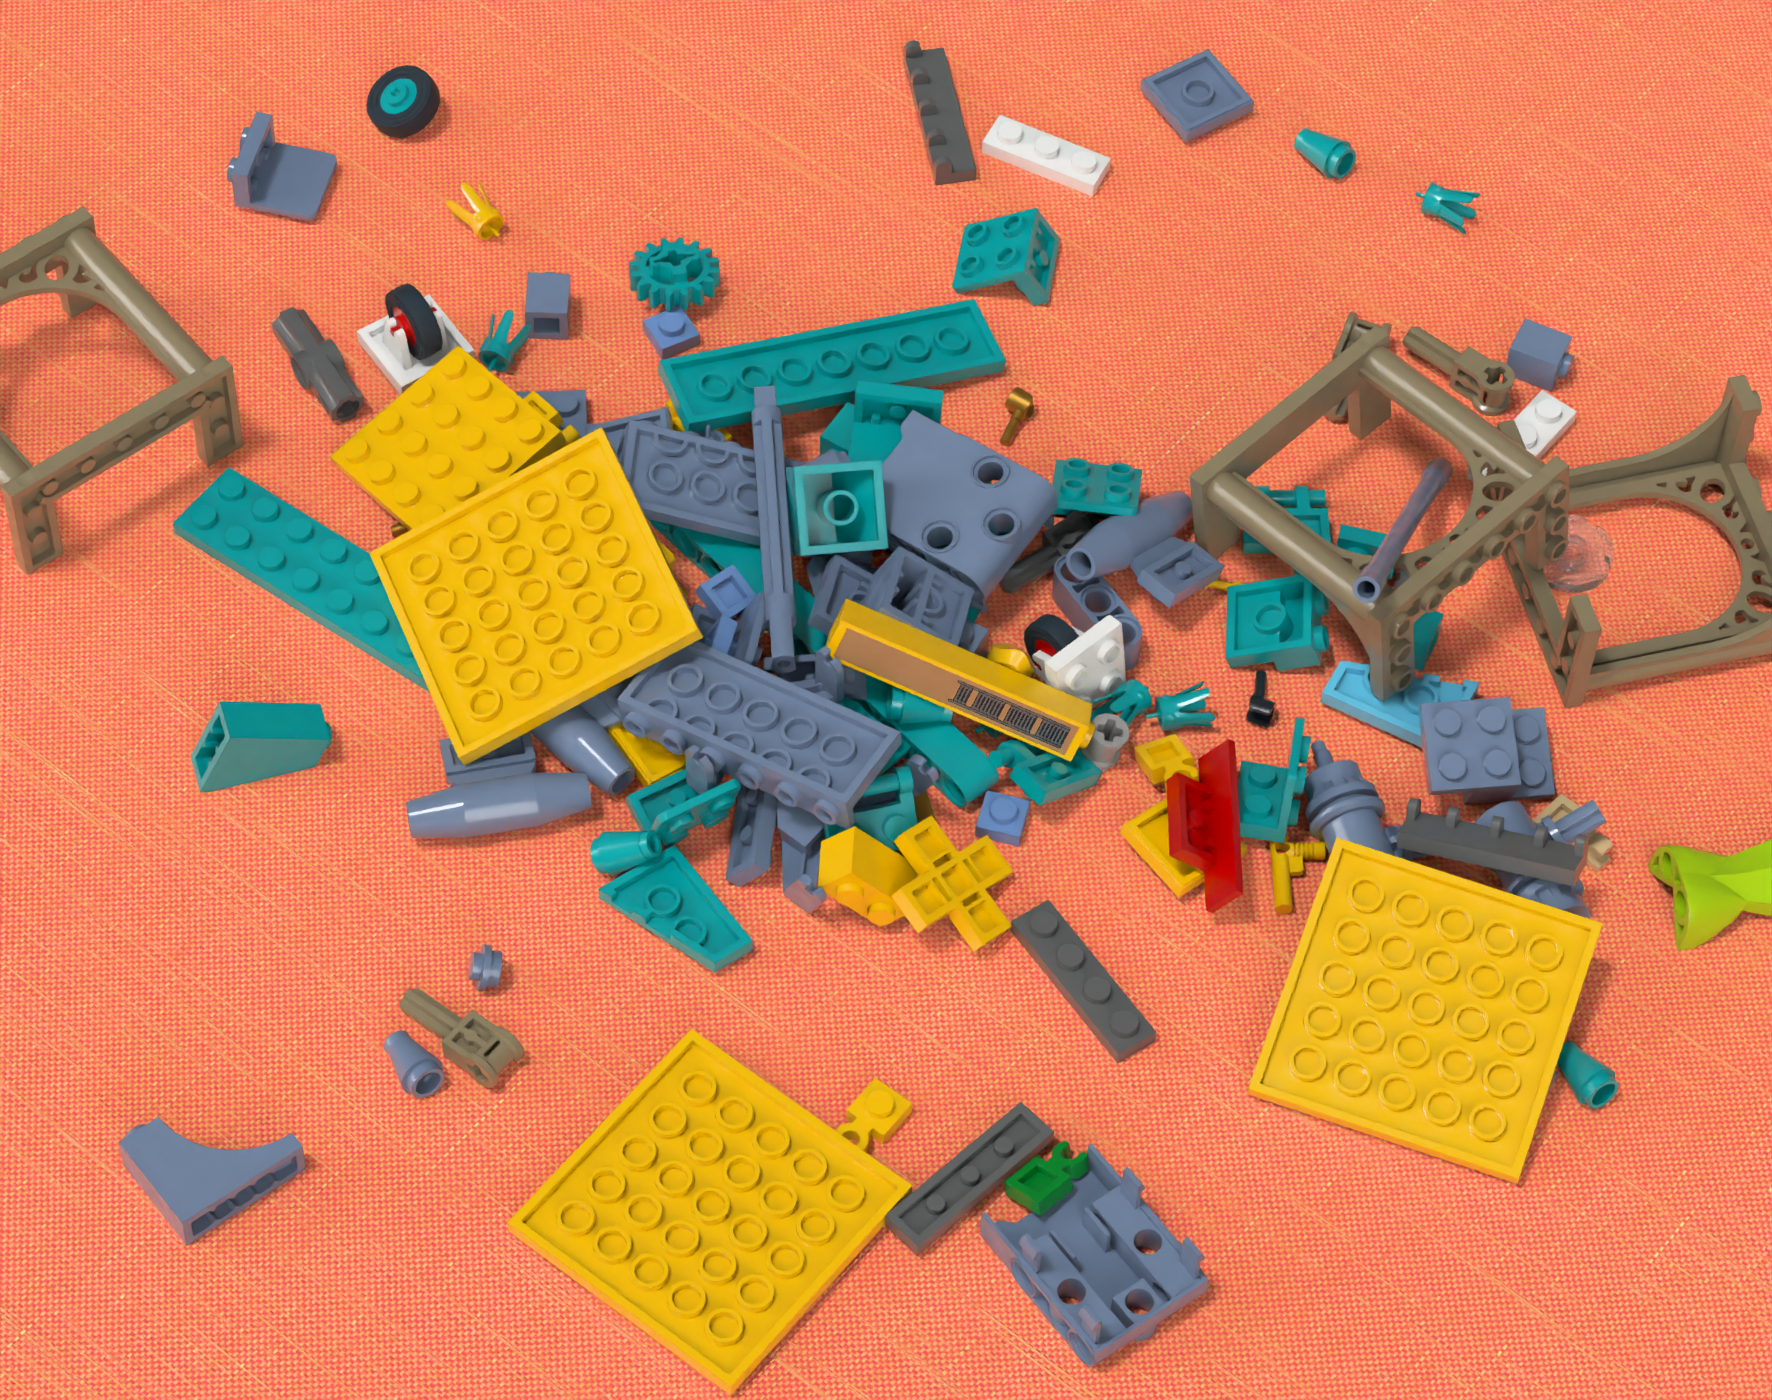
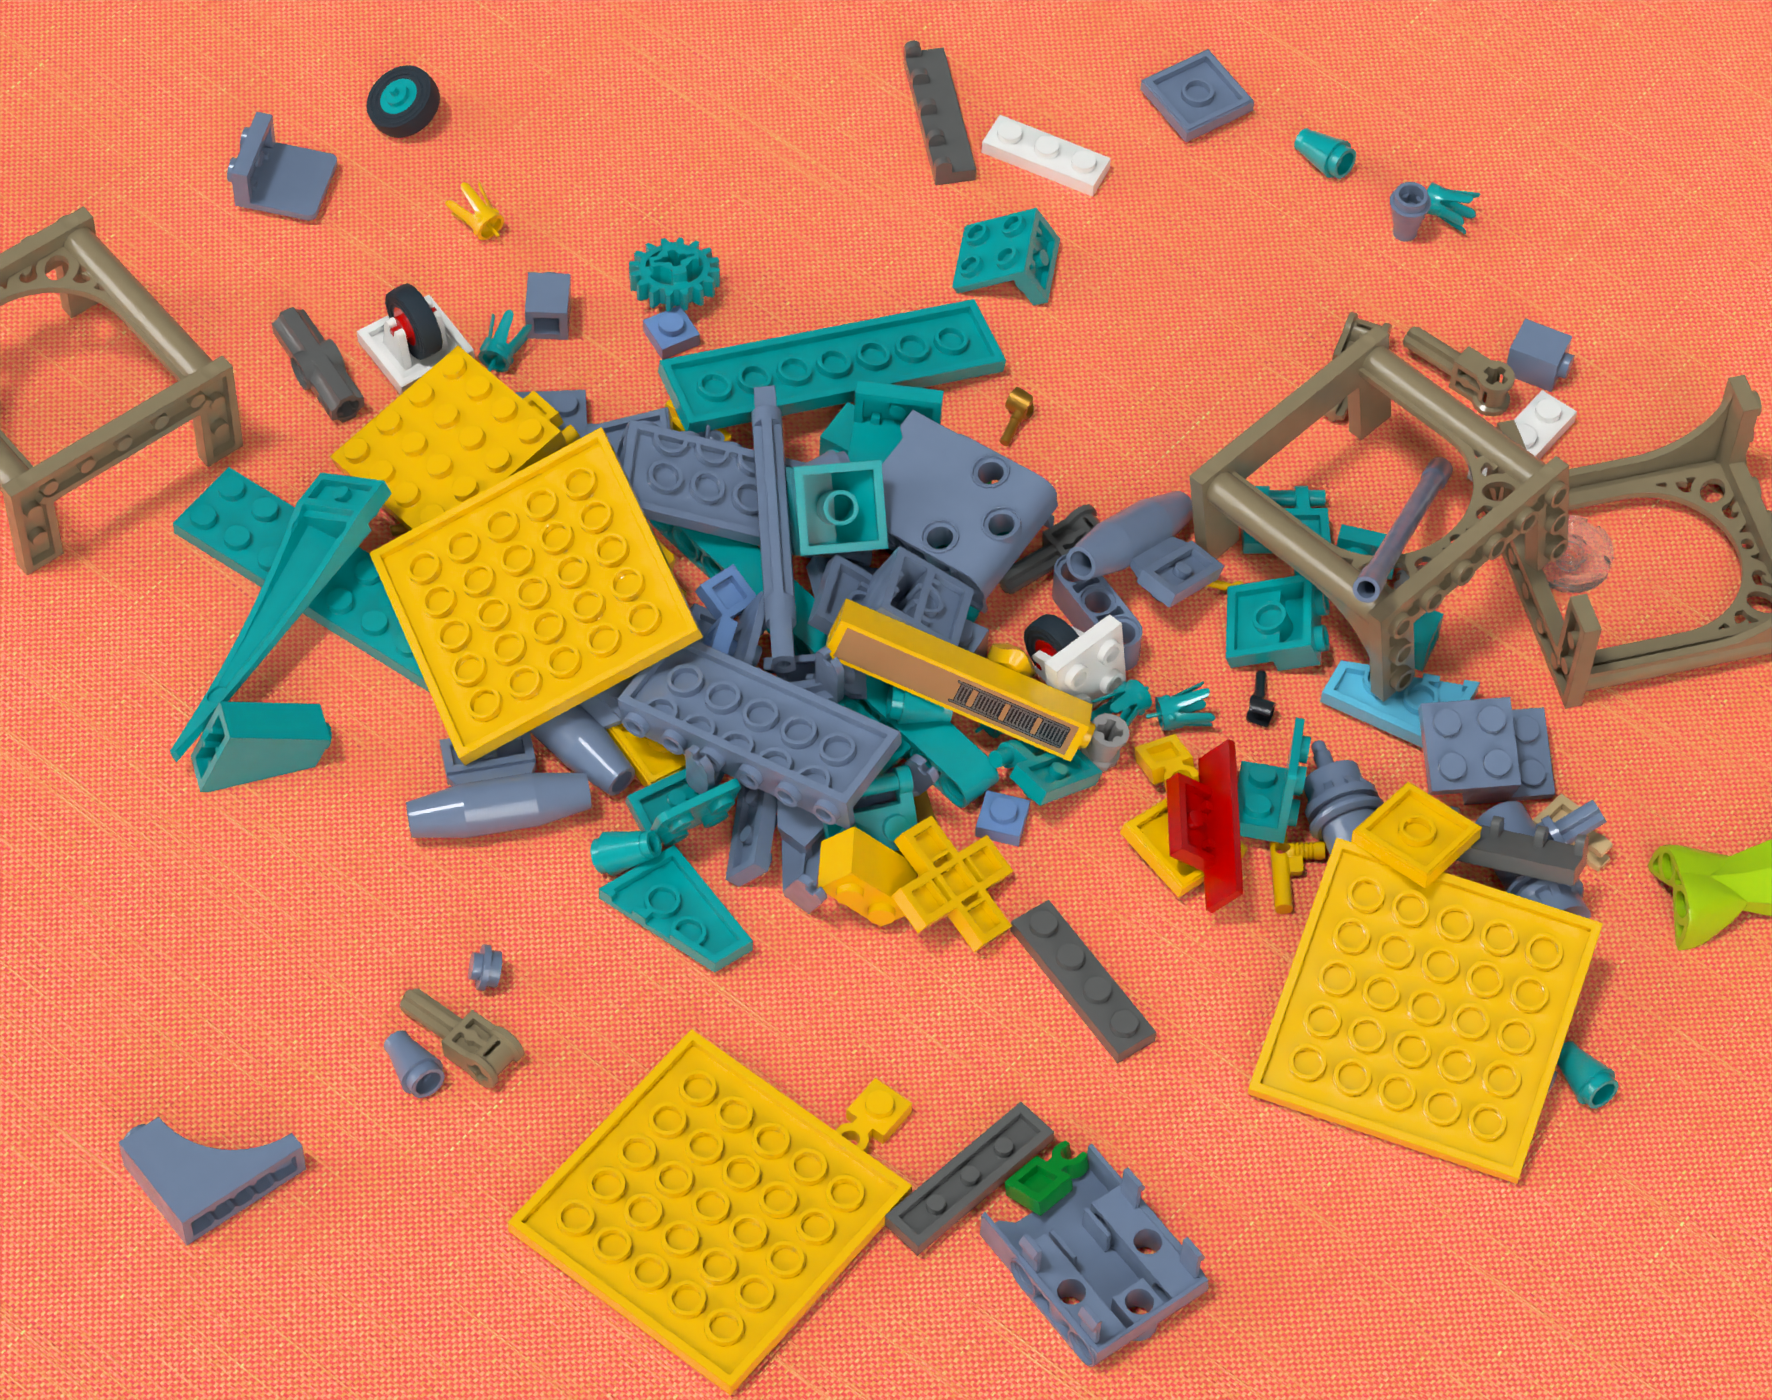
teal bracket [1052,458,1142,519] -> none
none -> teal plate [170,473,392,762]
none -> yellow plate [1351,781,1482,888]
none -> sand blue cone [1390,182,1431,242]

